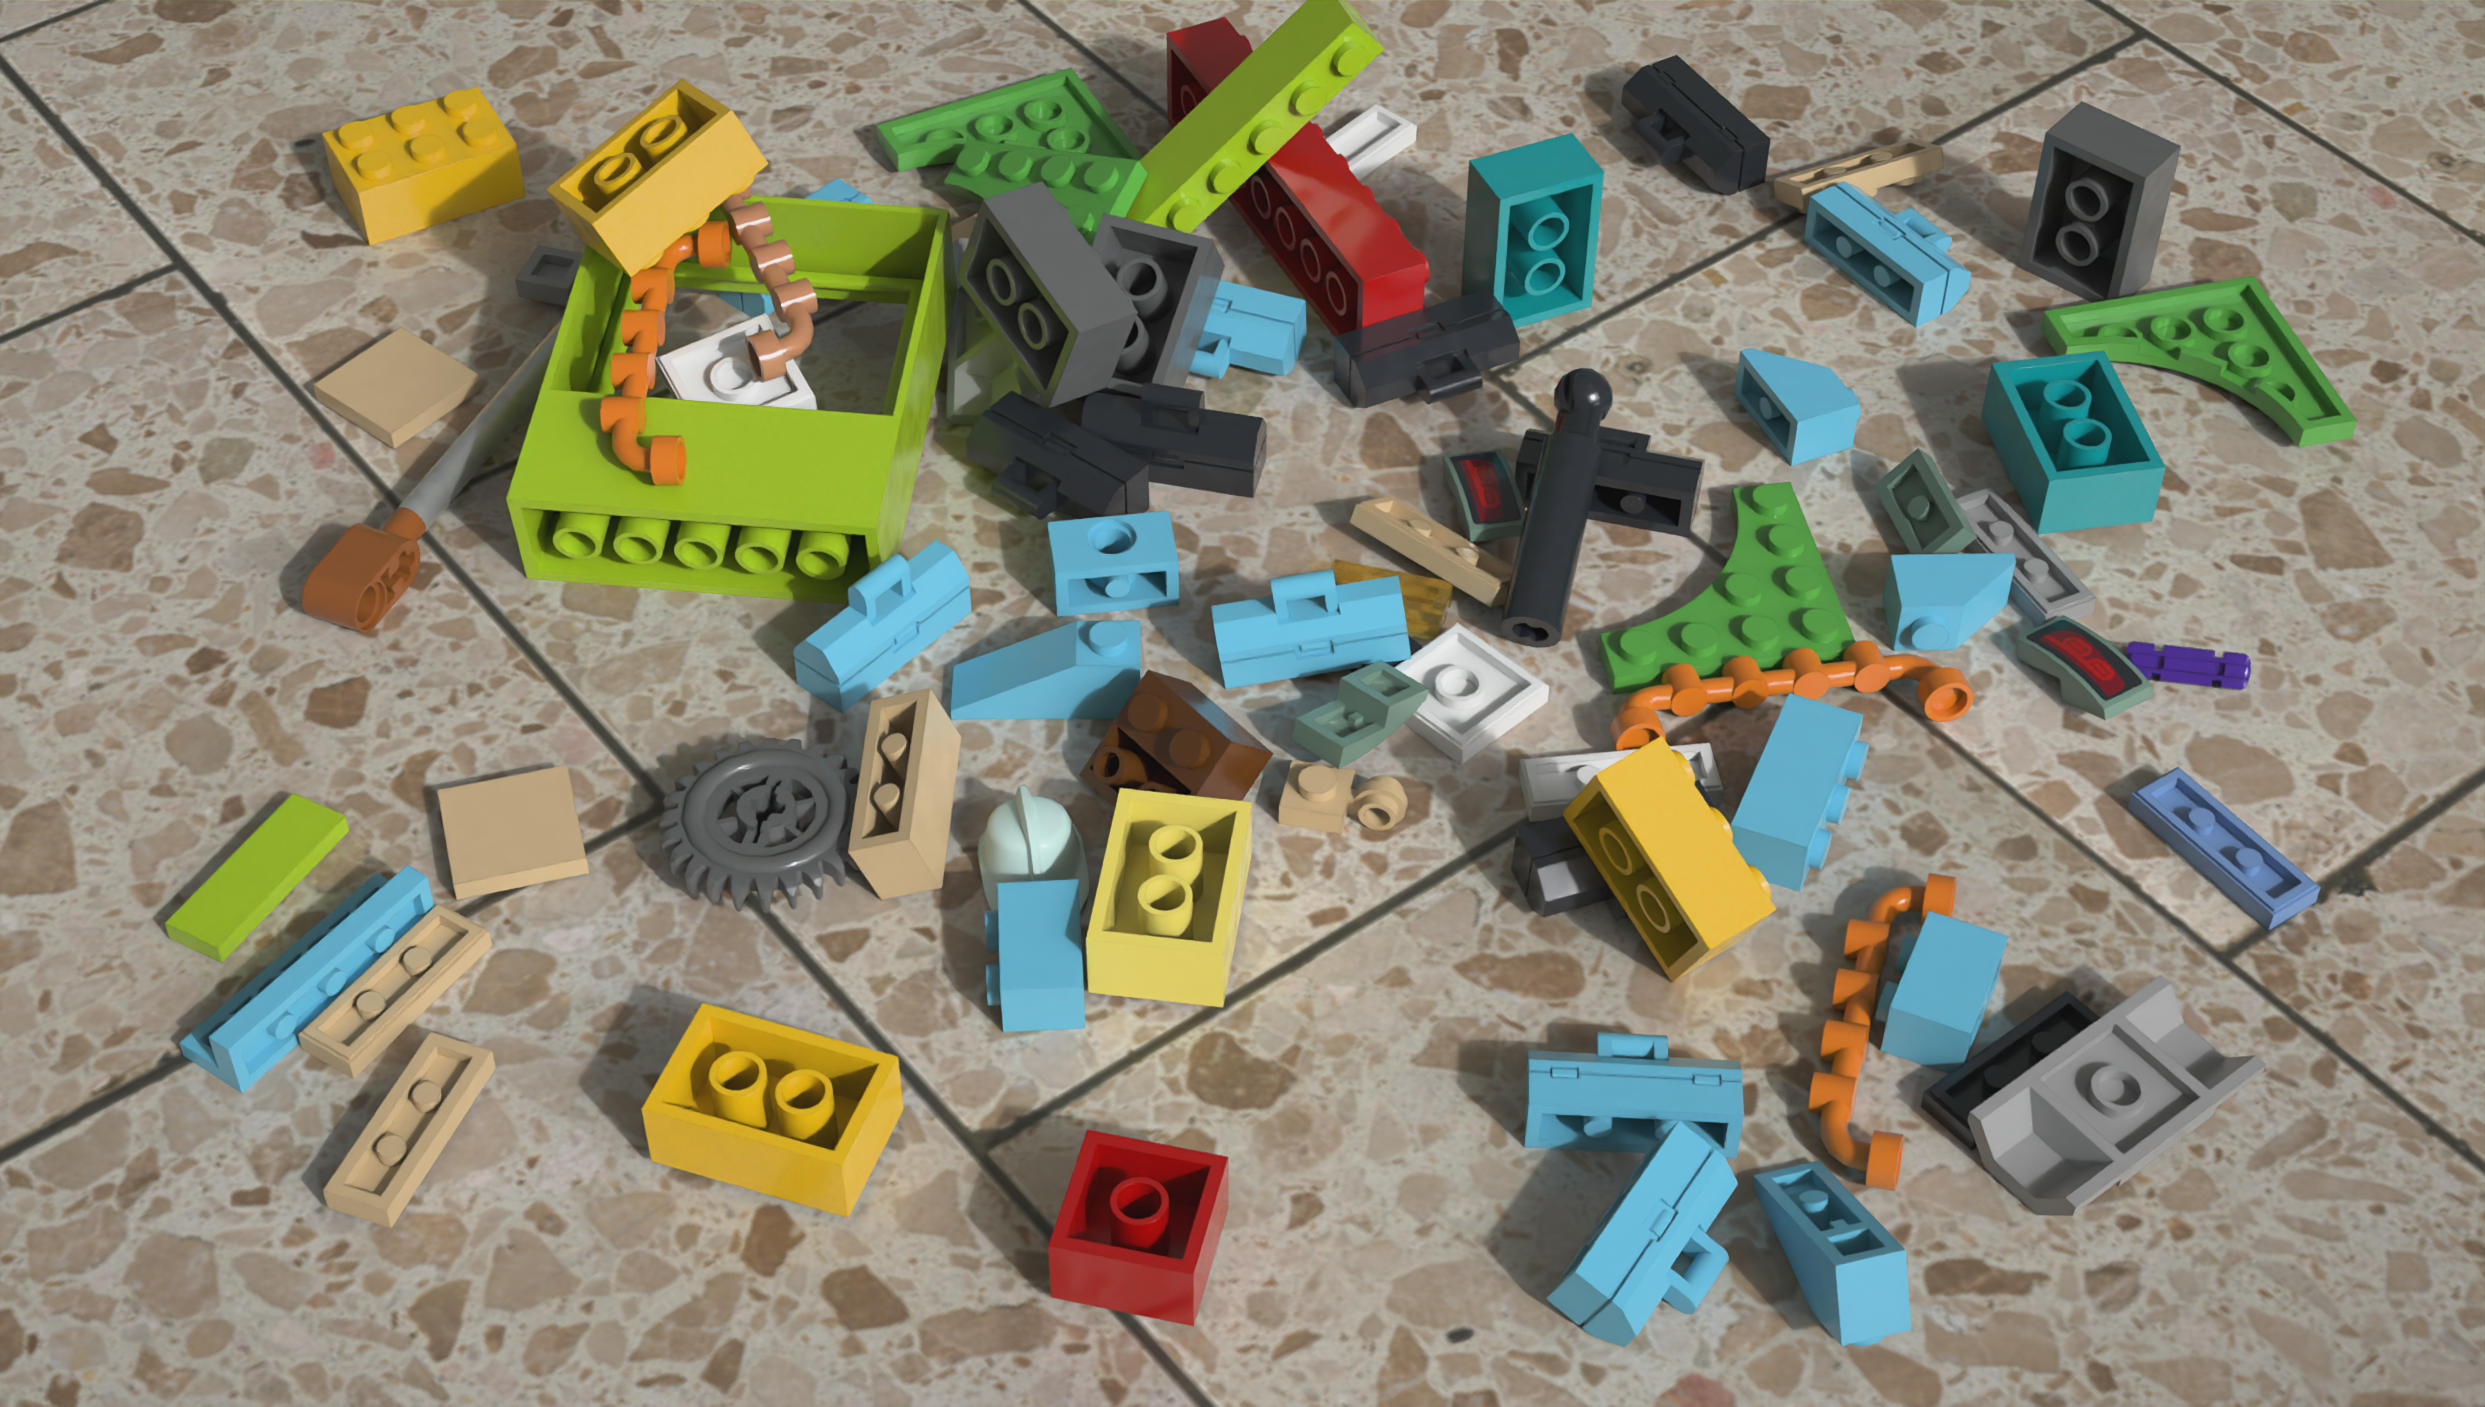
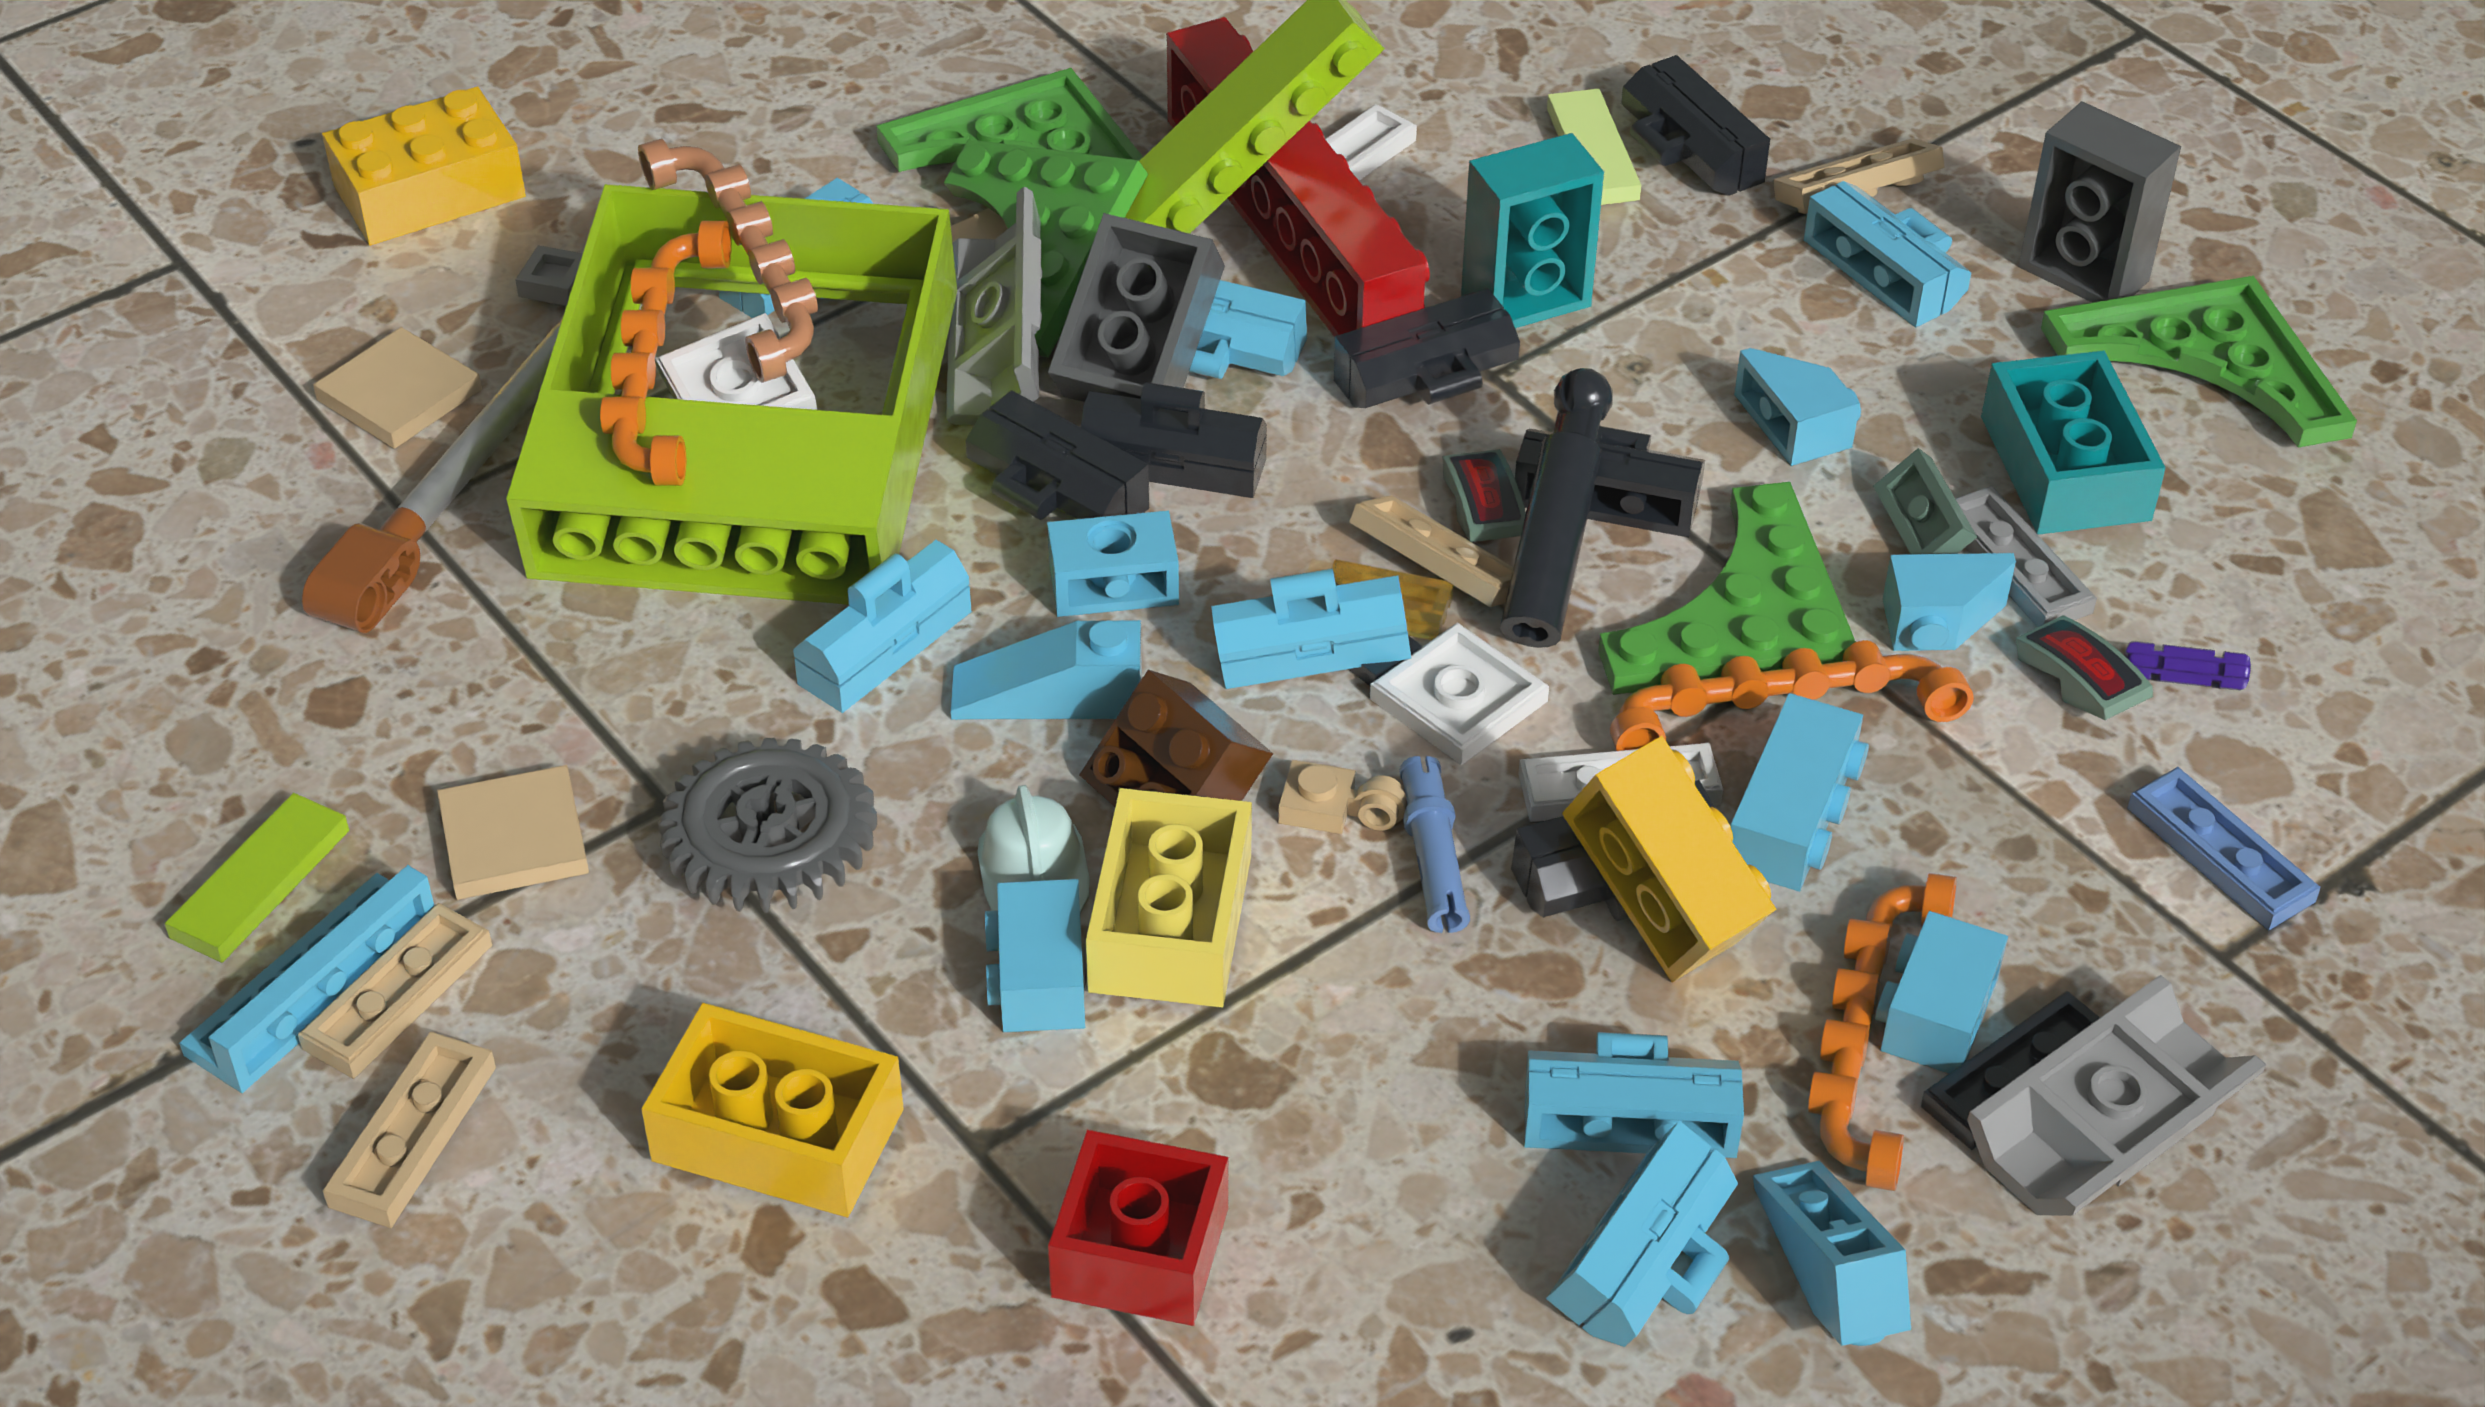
yellow brick [546,79,768,277] -> none
tan brick [848,688,961,900] -> none
dark grey brick [956,181,1138,408] -> none
sand green slope [1291,660,1429,769] -> none
none -> medium blue pin [1399,756,1470,933]
none -> yellowish green tile [1547,89,1641,205]

